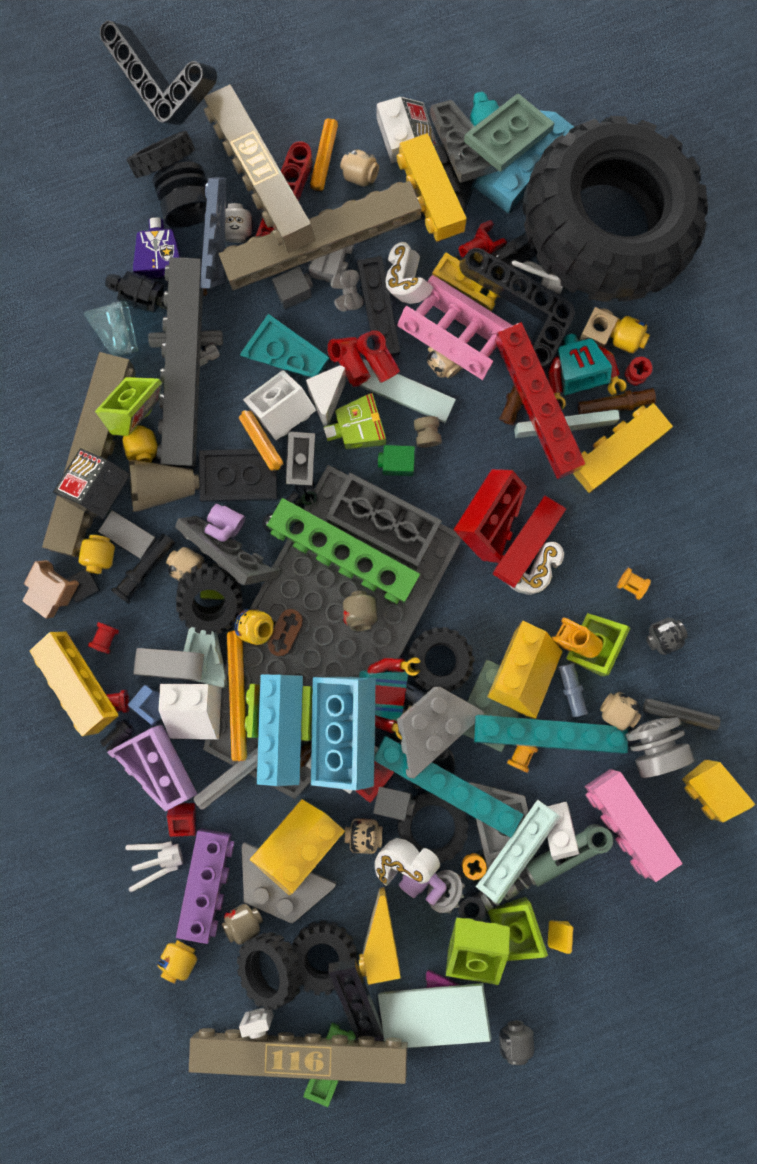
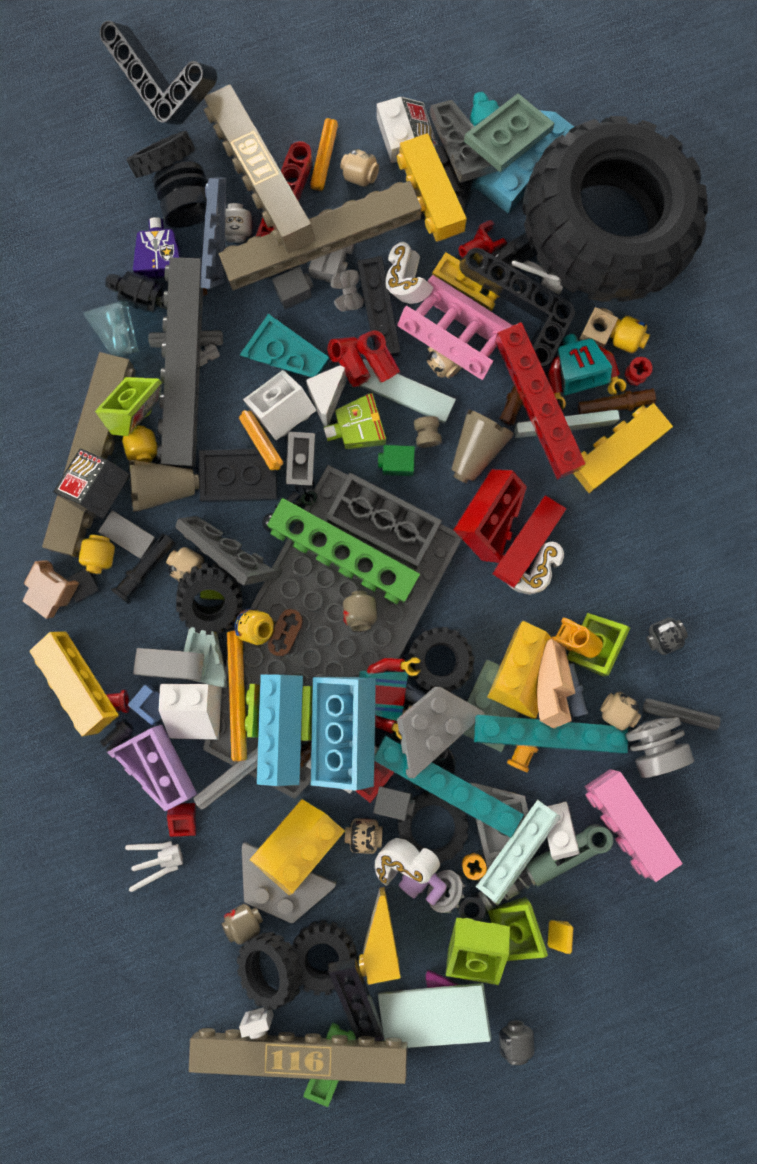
red bush [88,622,120,654] -> none
yellow head [157,940,197,984] -> none
medium lavender brick [176,828,235,944] -> none
lavender piece [204,504,245,542] -> none
light orange bush [617,567,651,600] -> none
yellow slope [682,760,756,822] -> none
none -> dark tan cone [451,409,514,484]
none -> light nougat slope [537,639,575,728]

